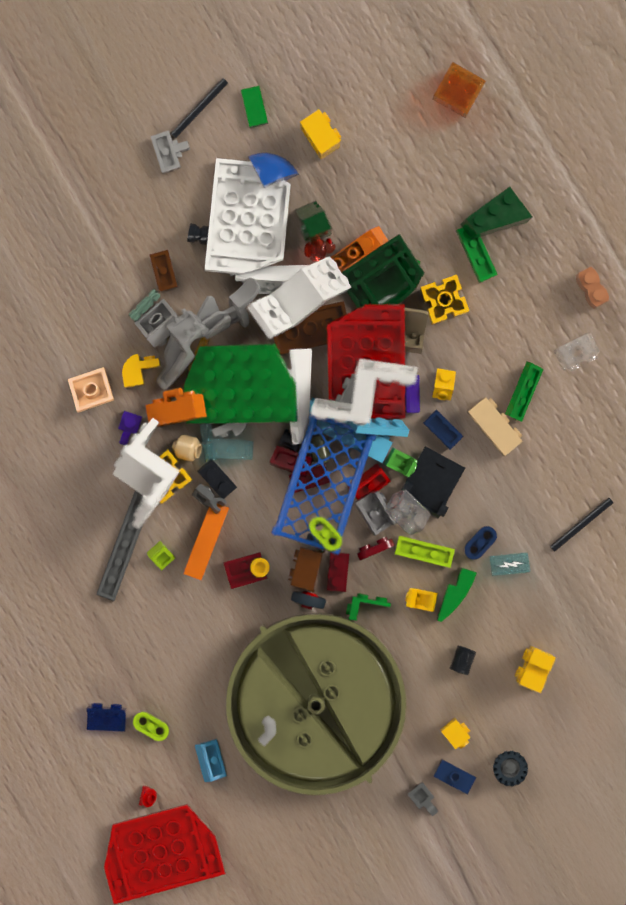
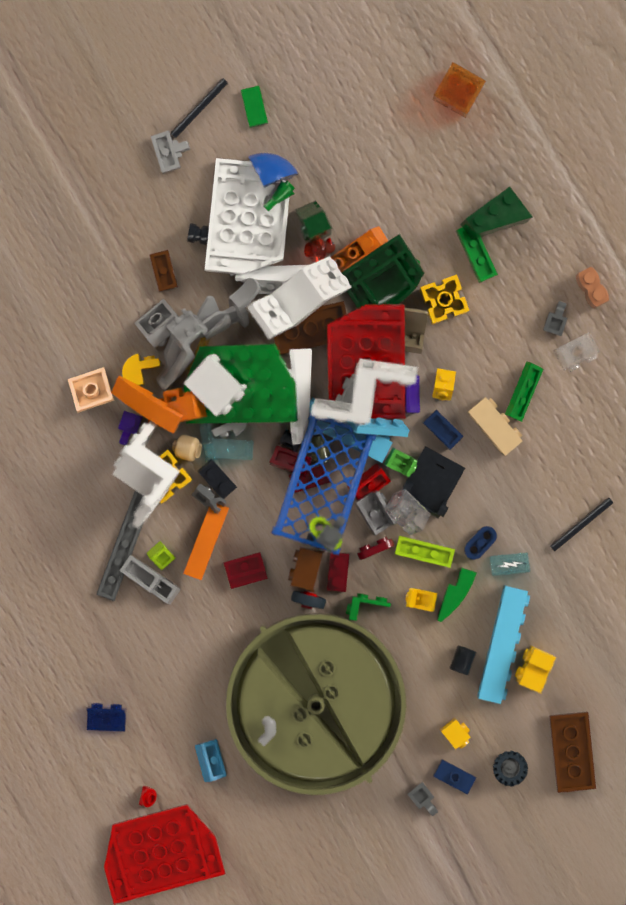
sand green axle [129,289,161,322] -> none
lime plate [133,711,169,741] -> none
yellow plate [250,558,270,577] -> none
yellow brick [300,109,341,160] -> none
none -> orange slope [111,375,183,434]
none -> light grey slope [120,555,181,605]
none -> white panel [184,354,247,416]
none -> green cone [263,180,295,212]
none -> dark grey plate [316,515,346,552]
none -> medium azure brick [477,585,530,704]
none -> dark grey plate [543,301,568,336]
none -> reddish brown plate [549,711,596,793]

